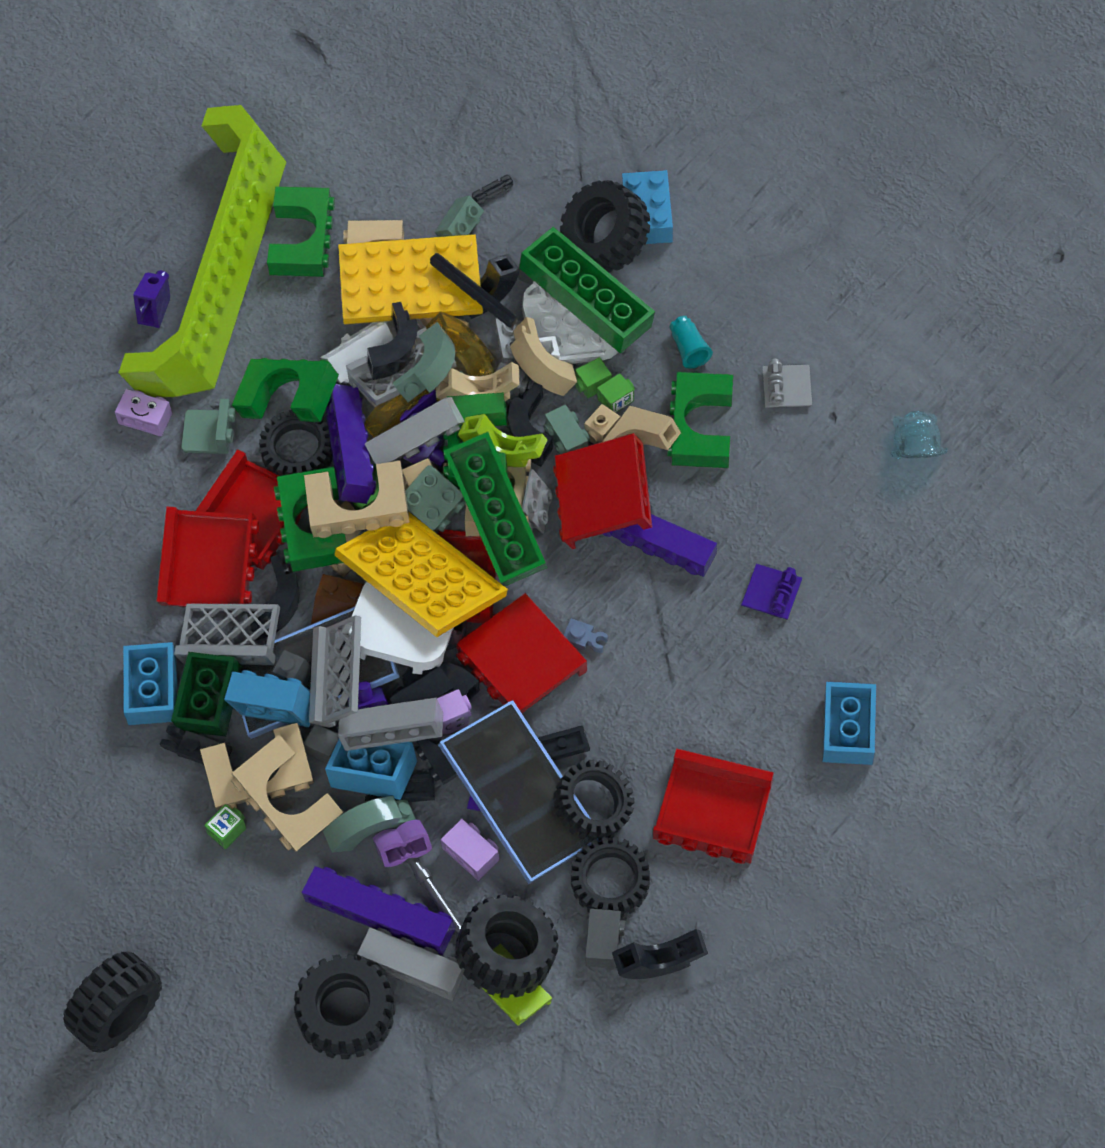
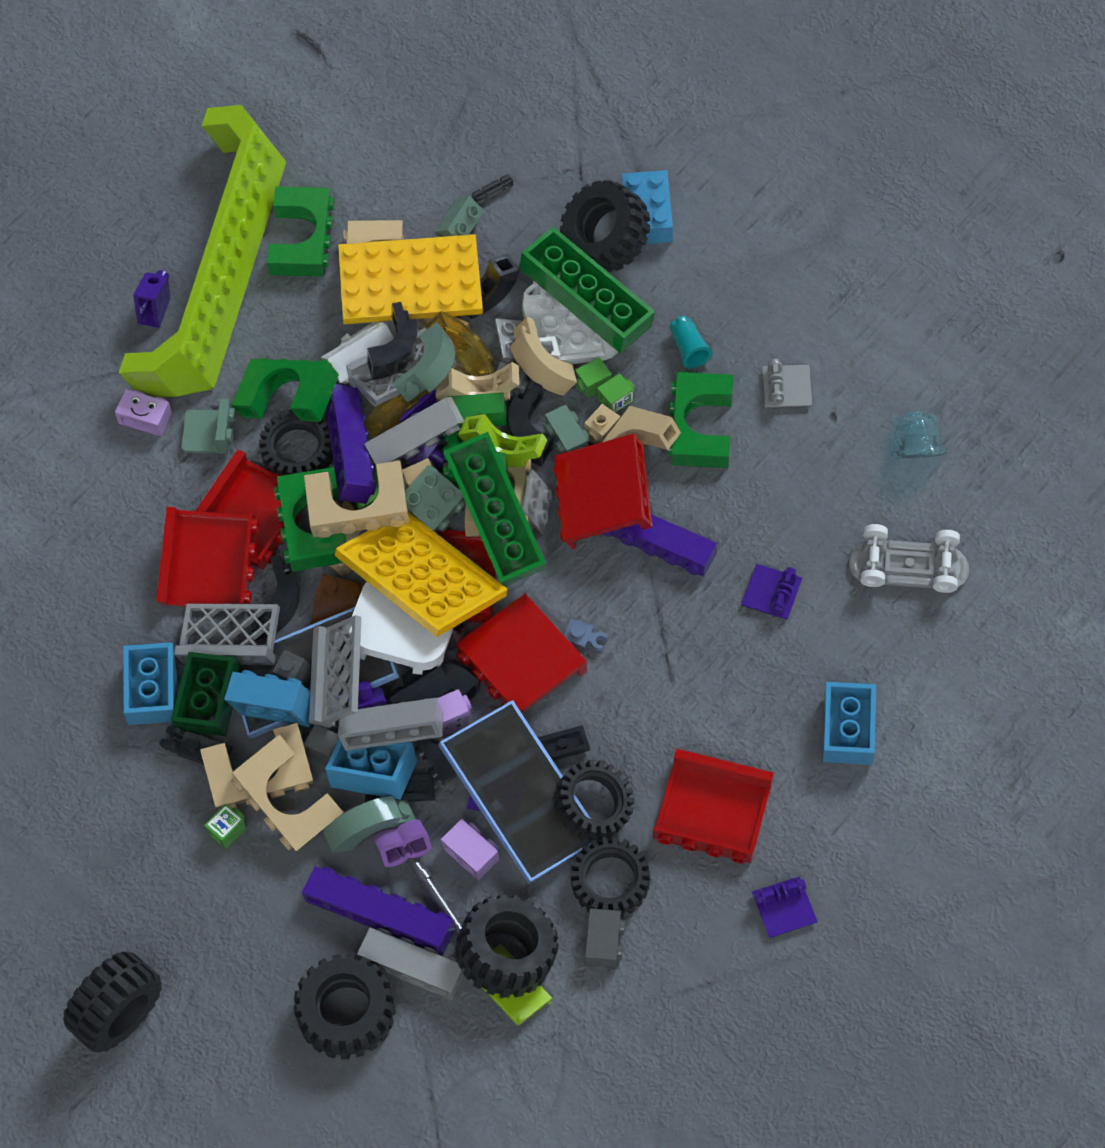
black axle [430,253,517,328] -> none
black arch [612,929,708,979] -> none
none -> dark purple hinge [752,876,818,938]
none -> light grey piece [849,524,969,593]

